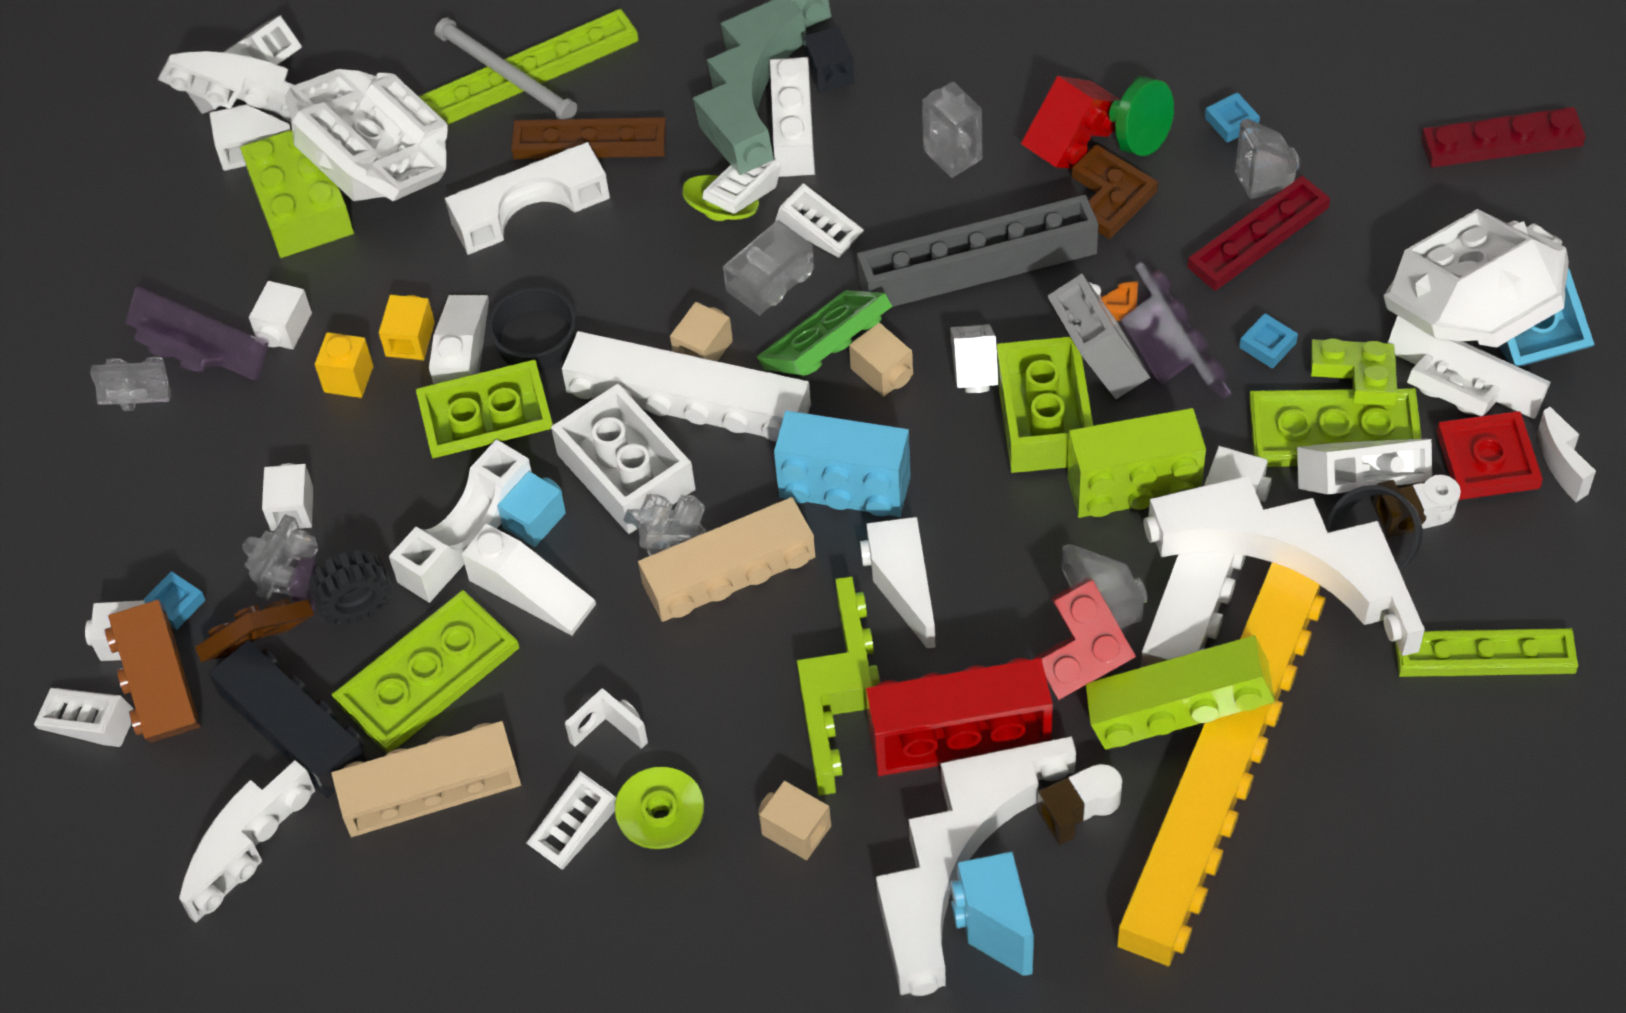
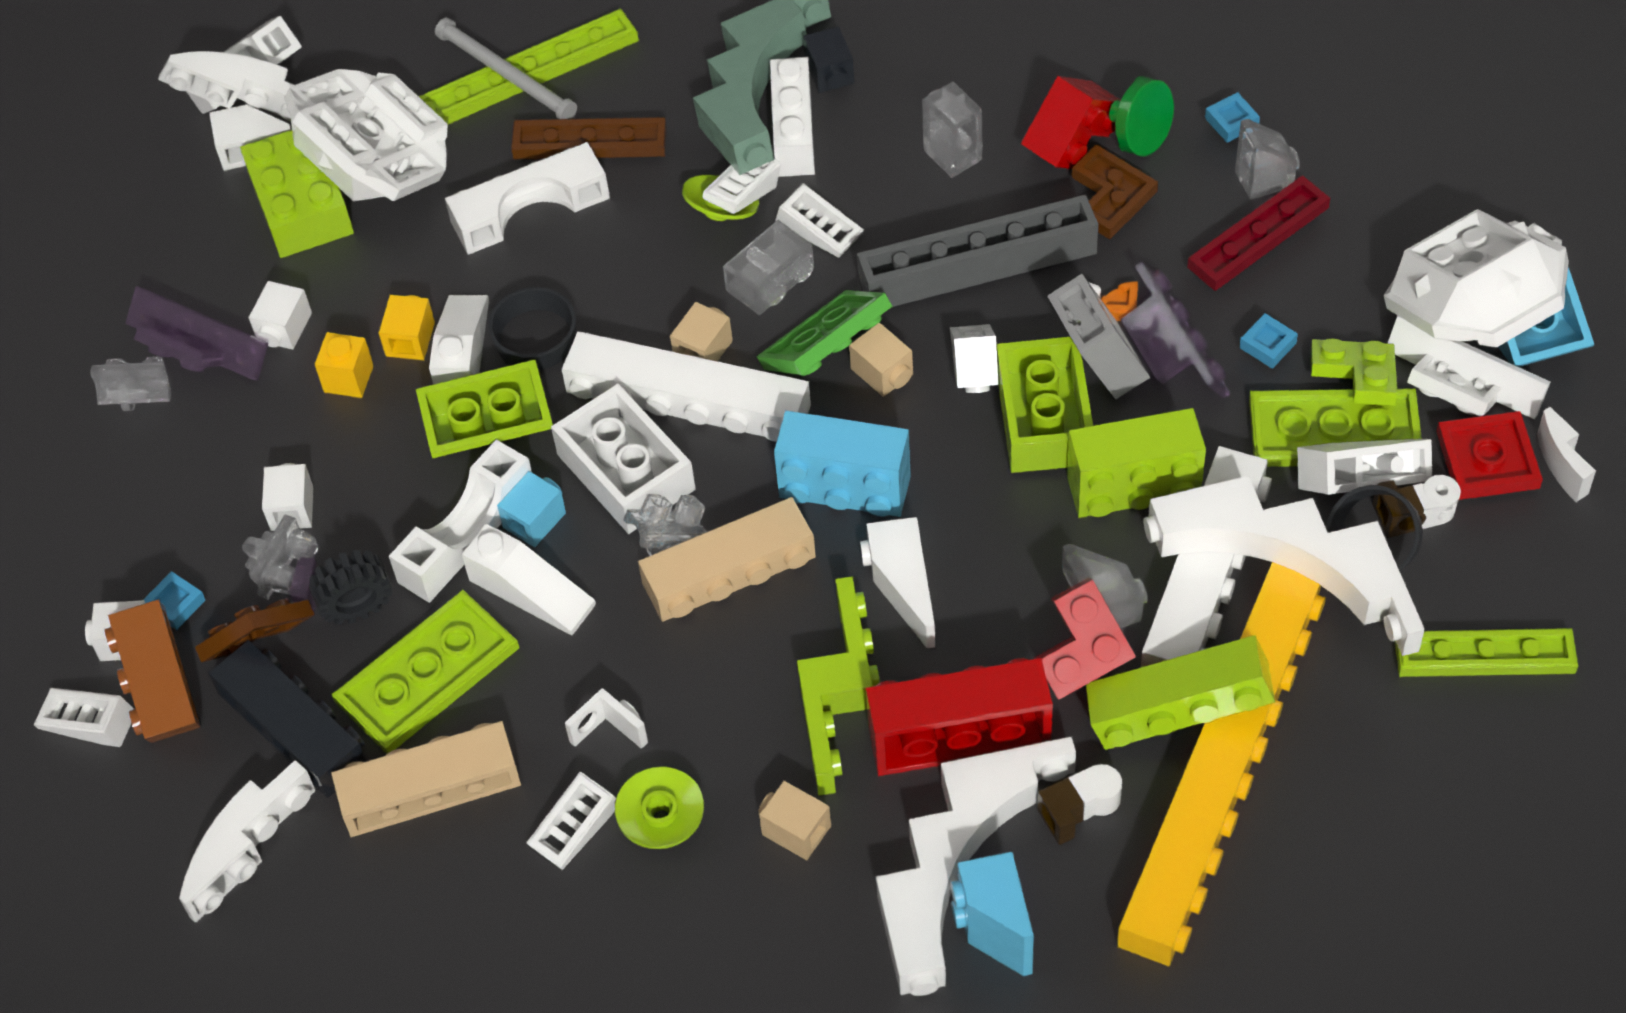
dark red plate [1421,107,1585,168] -> none

